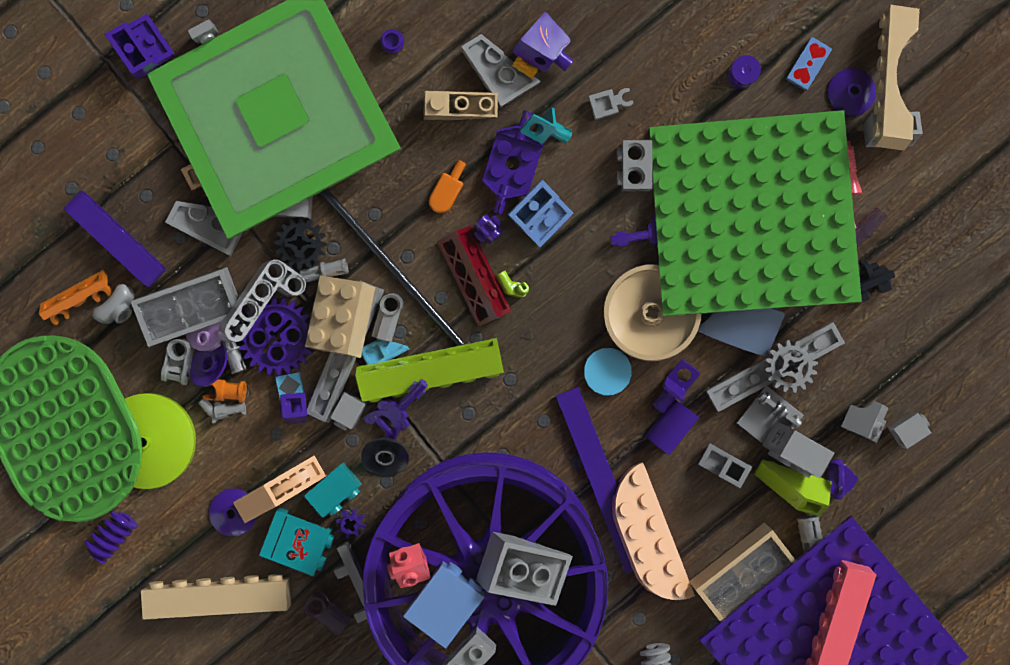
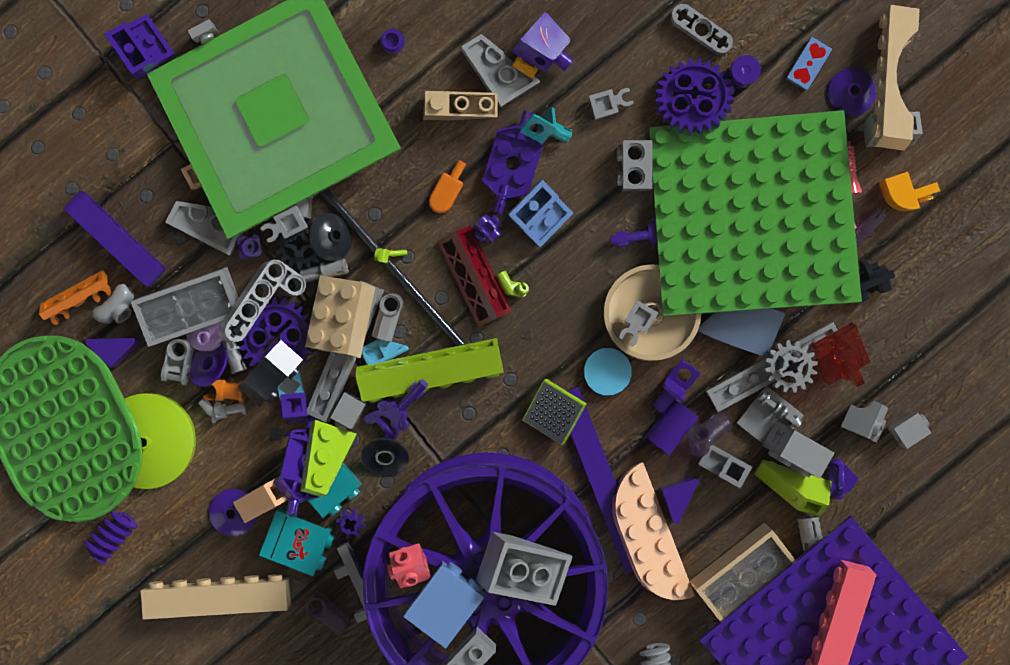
none -> dark purple slope [86,338,141,368]
none -> dark purple plate [236,233,262,259]
none -> black brick [237,340,303,406]
none -> light grey plate [260,205,308,242]
none -> dark purple plate [273,416,320,517]
none -> lime wing [300,420,356,497]
none -> black dish [308,213,352,261]
none -> lime hand [374,248,407,263]
none -> tile [522,379,587,445]
none -> light grey plate [619,300,658,347]
none -> dark purple gear [656,58,734,136]
none -> dark purple slope [660,476,699,524]
none -> light grey beam [671,4,733,55]
none -> clear purple piece [688,412,732,457]
none -> clear red bracket [810,322,870,388]
none -> light orange brick [878,172,940,212]

